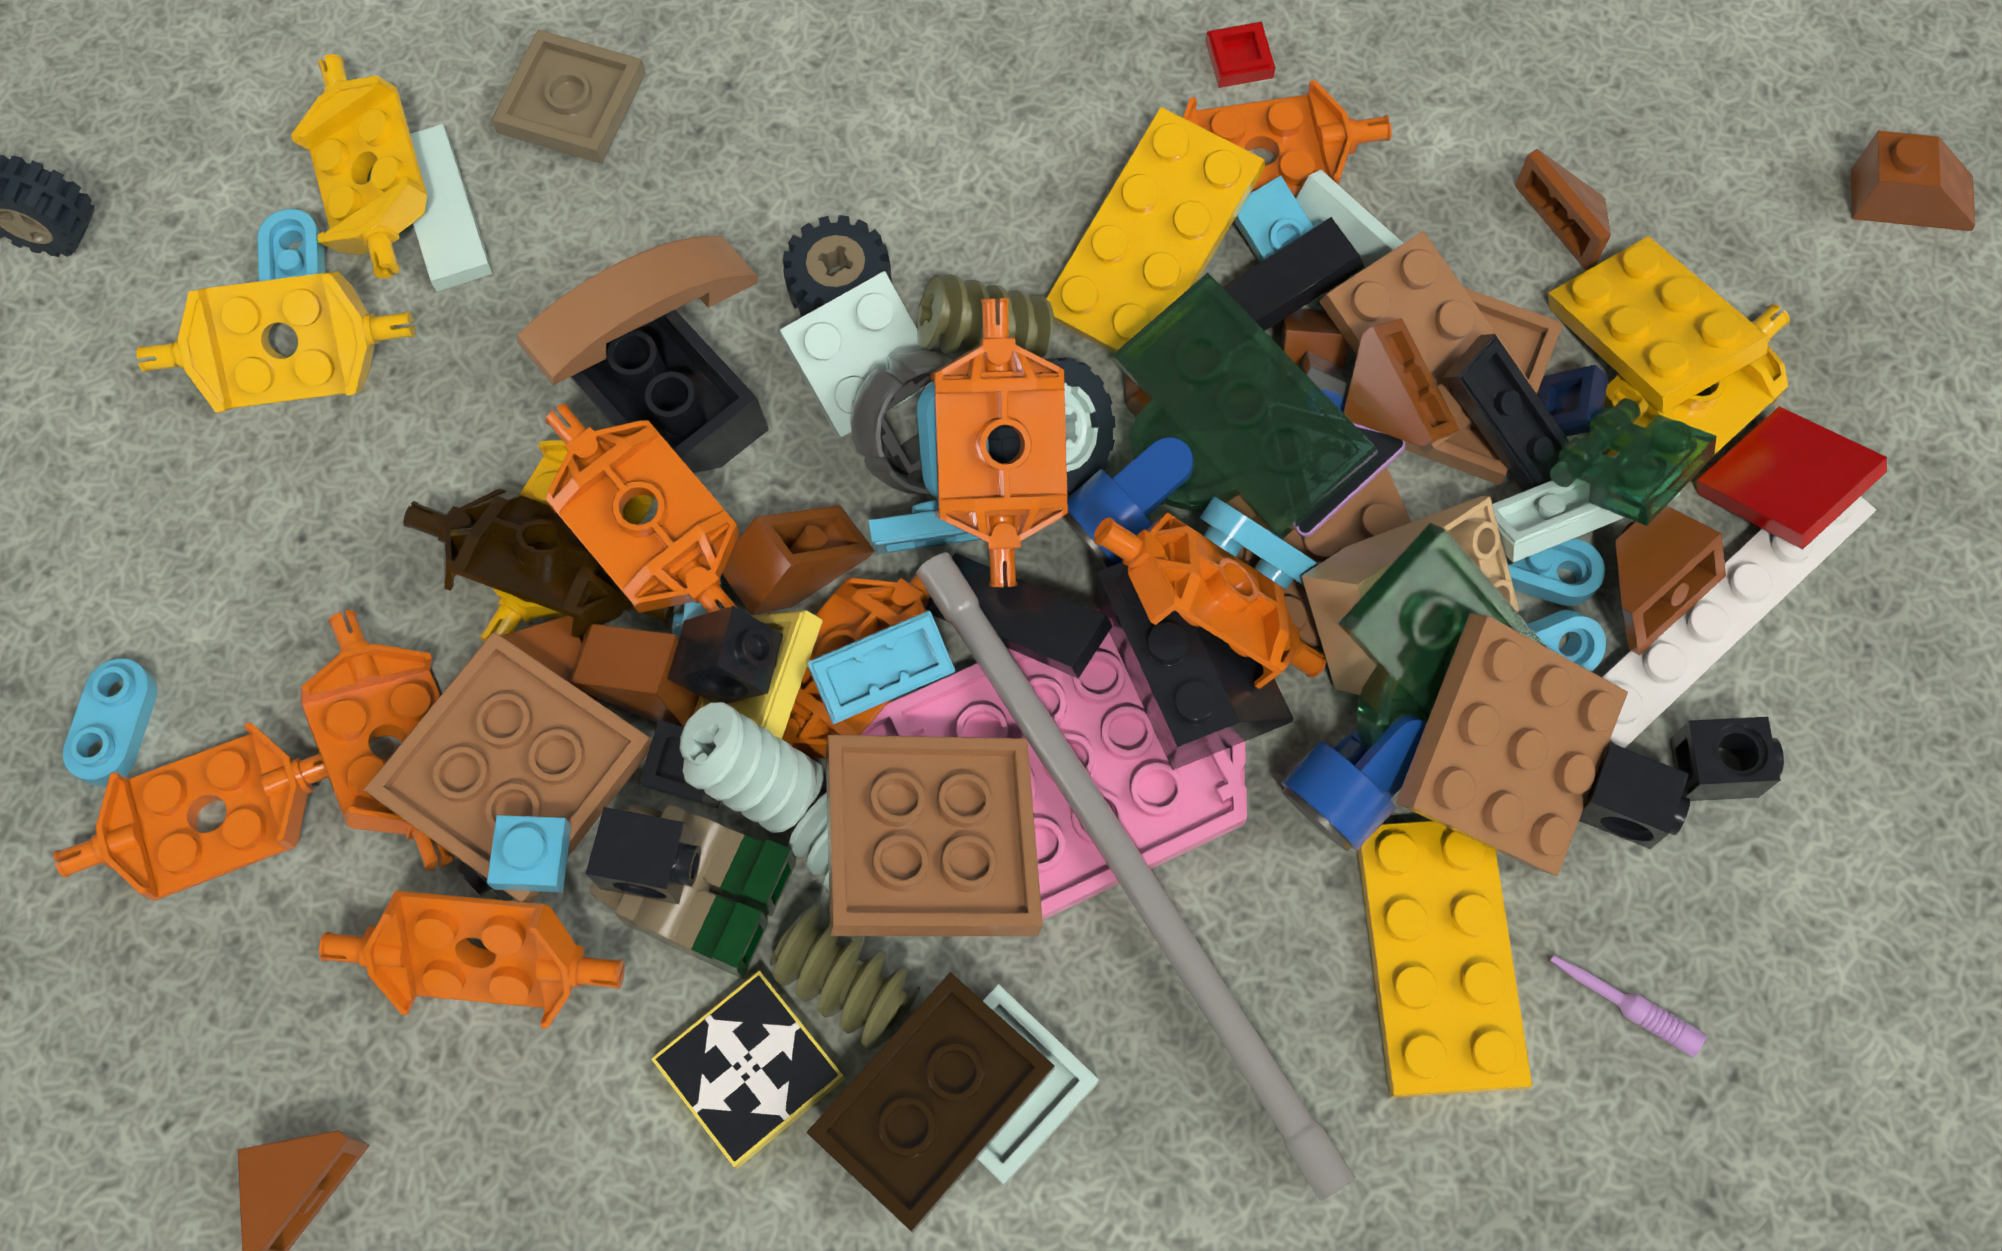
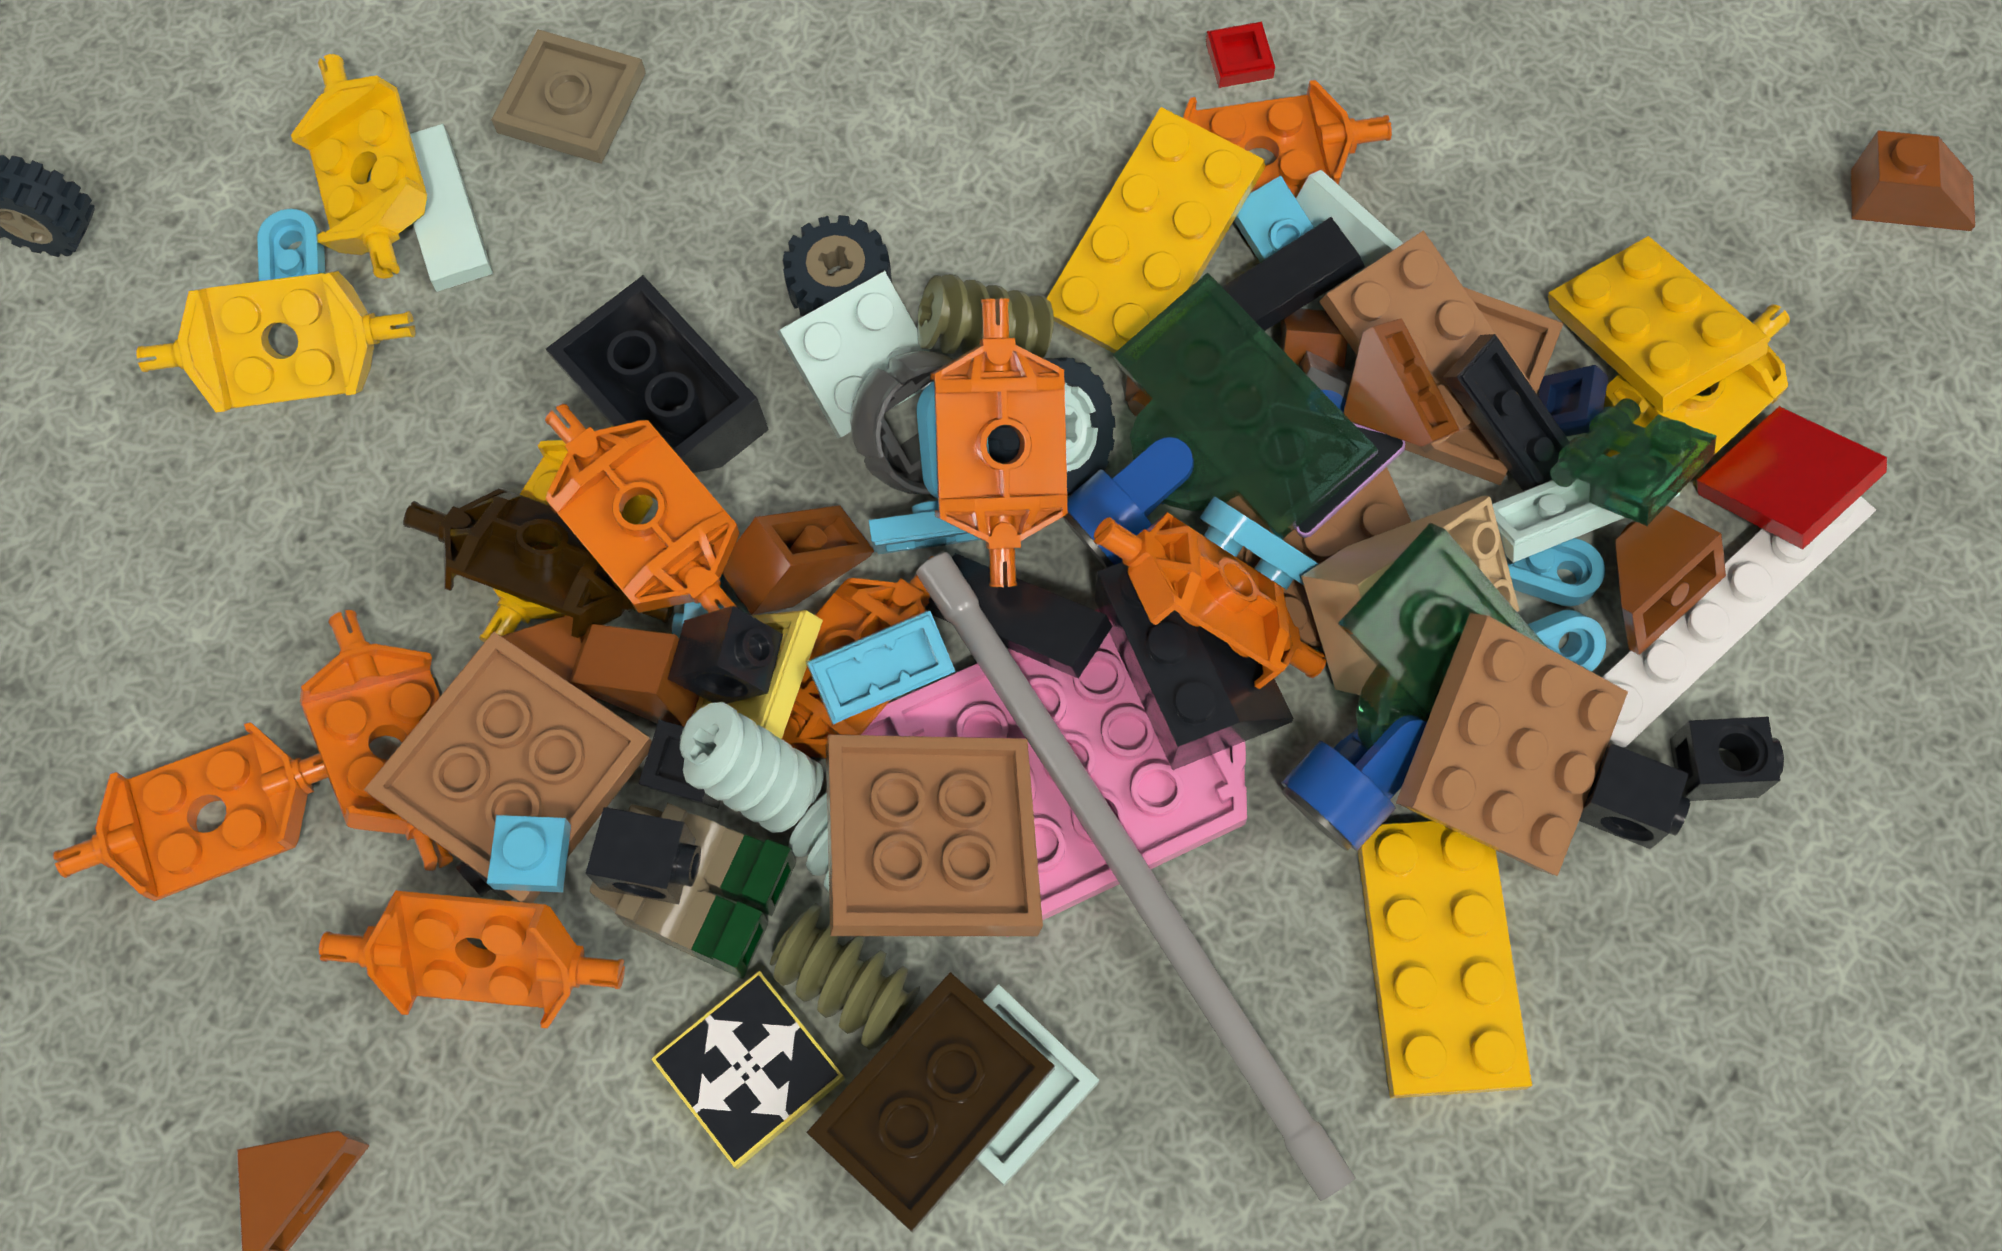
medium azure plate [63,658,157,786] -> none
medium nougat slope [517,236,758,385] -> none
dark orange slope [1515,149,1611,271] -> none
lavender piece [1549,955,1707,1058] -> none

